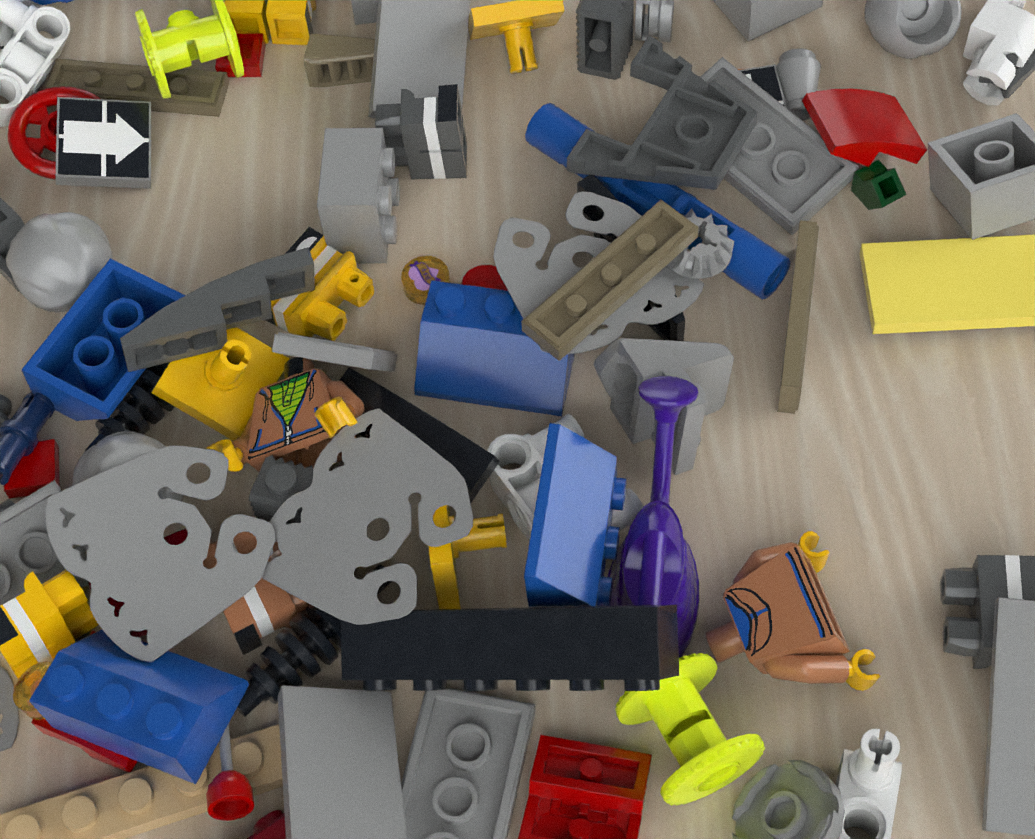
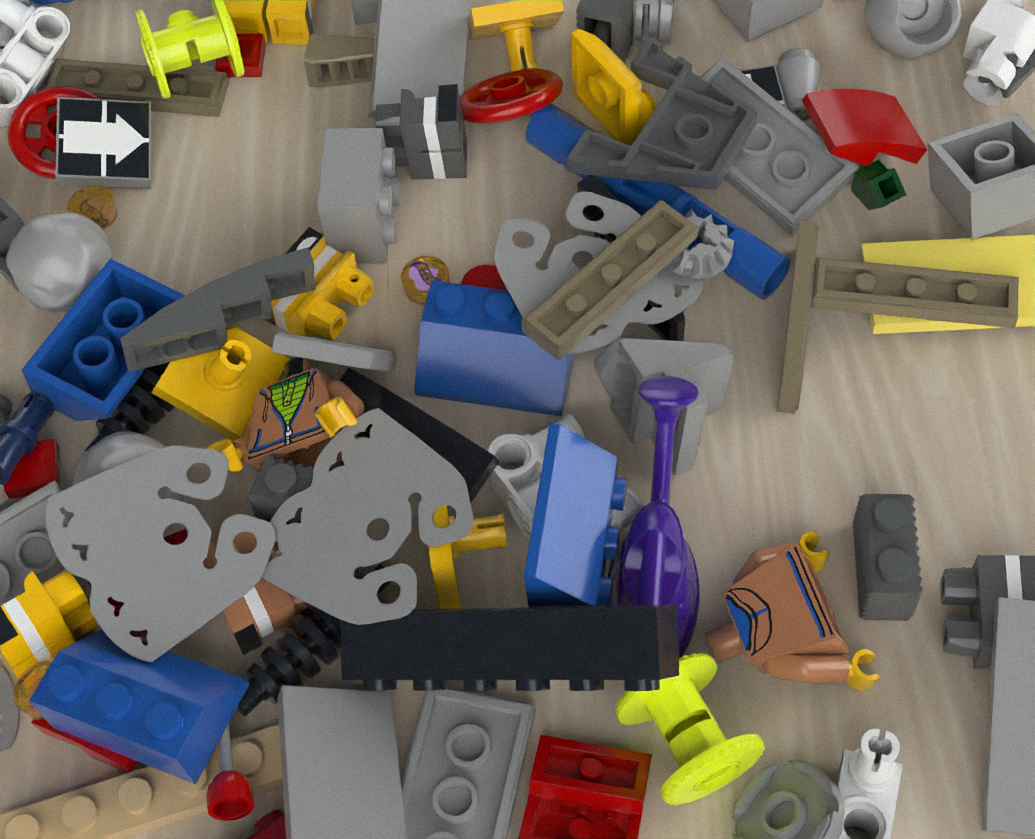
none -> clear yellow tile [67,186,118,230]
none -> red plate [460,69,563,124]
none -> yellow slope [571,29,657,145]
none -> dark tan tile [811,257,1019,328]
none -> dark grey brick [853,494,923,621]

